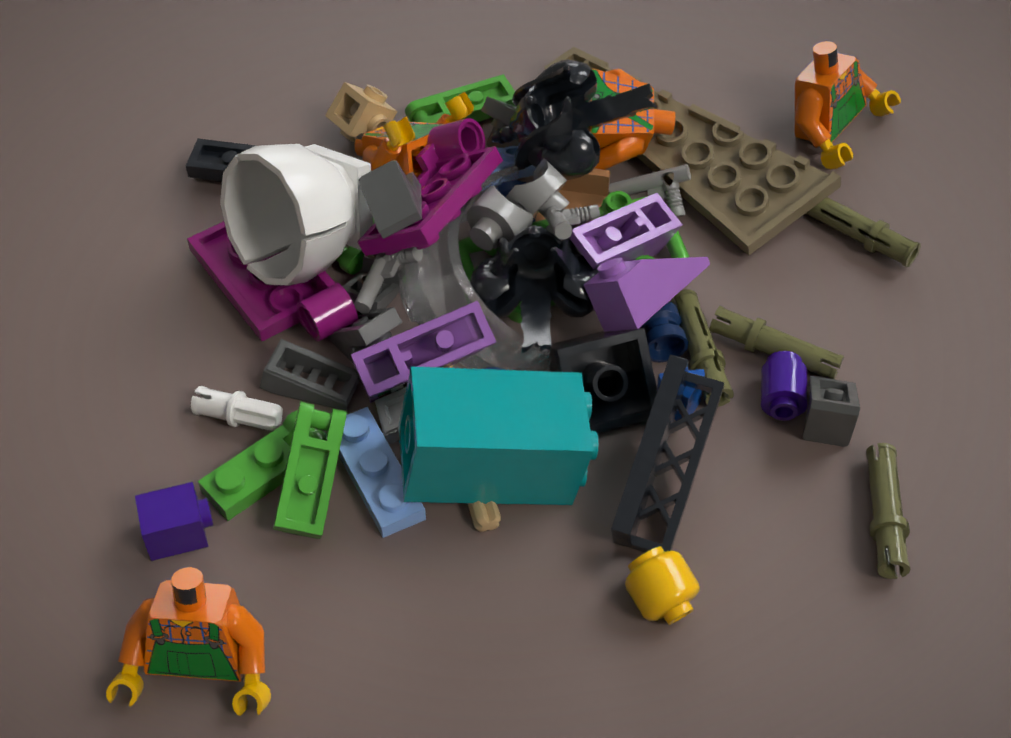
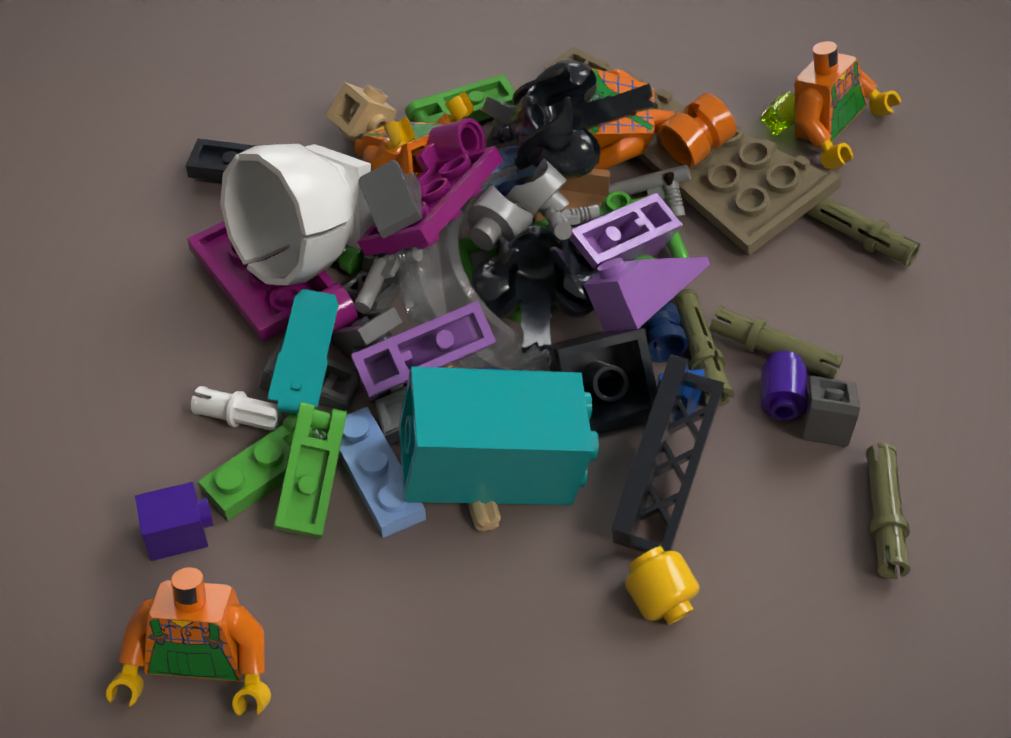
none -> teal piece [267,289,339,415]
none -> orange wheel [658,93,737,169]
none -> clear neon green hose [760,92,795,135]

